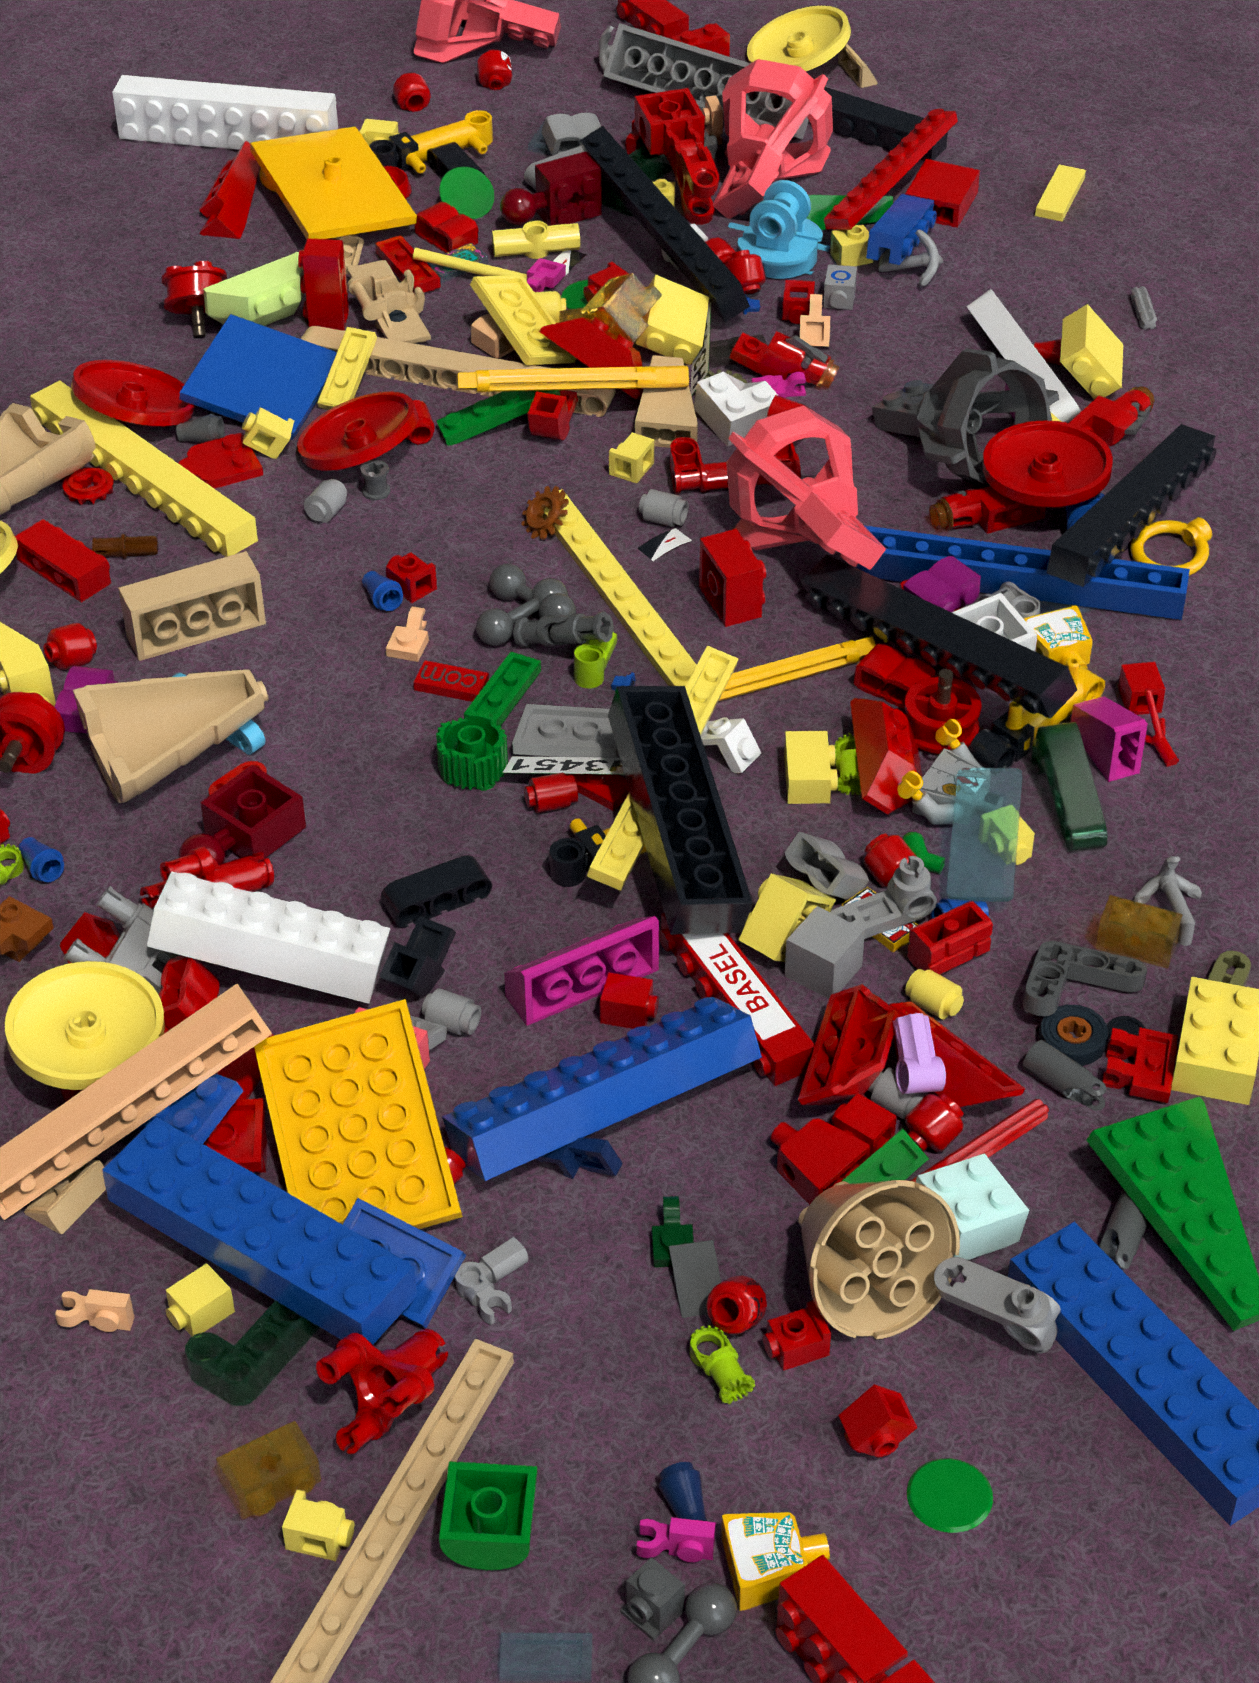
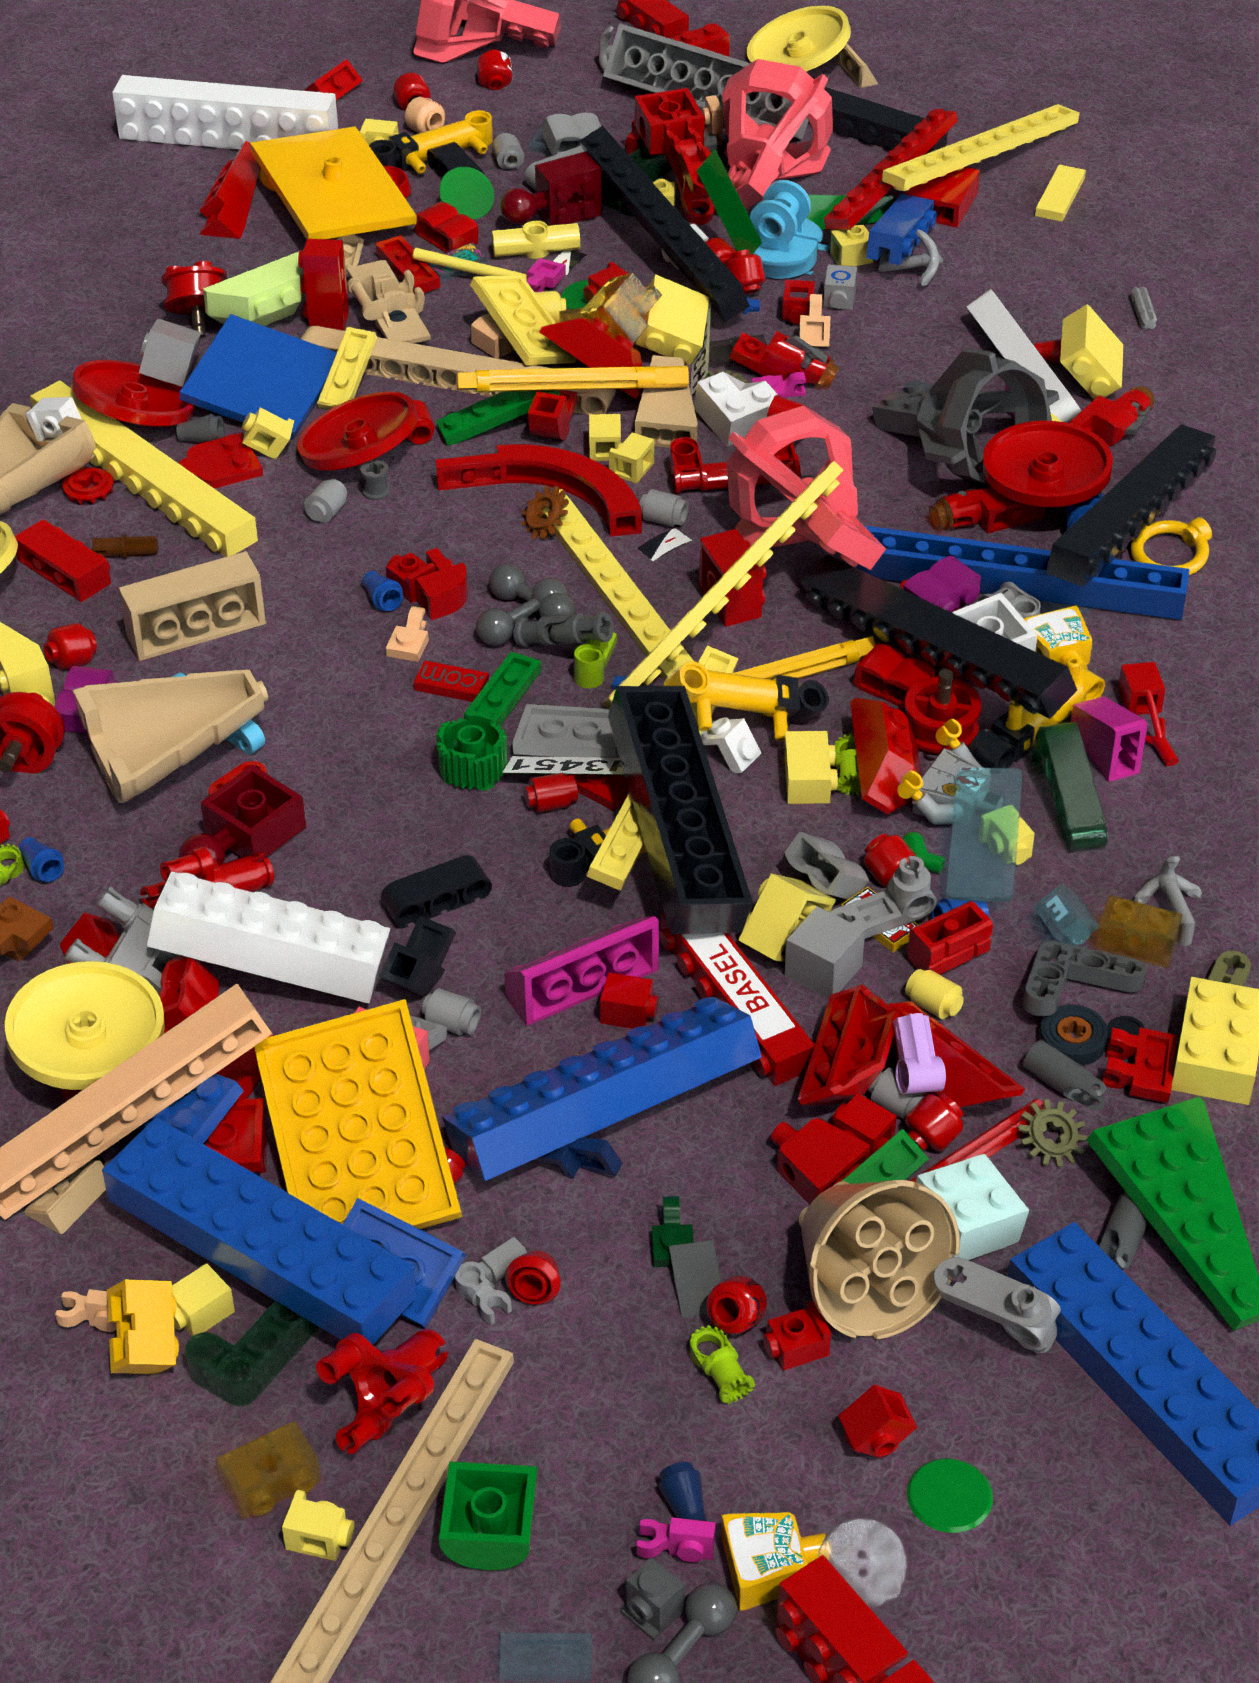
none -> white brick [26,397,82,441]
none -> yellow brick [107,1279,179,1374]
none -> light grey head [139,319,201,387]
none -> red panel [304,59,363,101]
none -> light nougat head [405,97,445,133]
none -> red brick [416,548,468,621]
none -> red arch [435,444,642,537]
none -> light grey brick [492,133,524,170]
none -> red cone [505,1250,561,1305]
none -> light yellow brick [589,414,621,461]
none -> light yellow plate [602,461,843,709]
none -> yellow piece [664,661,829,742]
none -> green sticker [697,149,762,254]
none -> clear plate [818,1517,907,1608]
none -> light yellow plate [882,104,1080,191]
none -> olive gear [1018,1099,1087,1168]
none -> clear light blue brick [1034,883,1100,946]

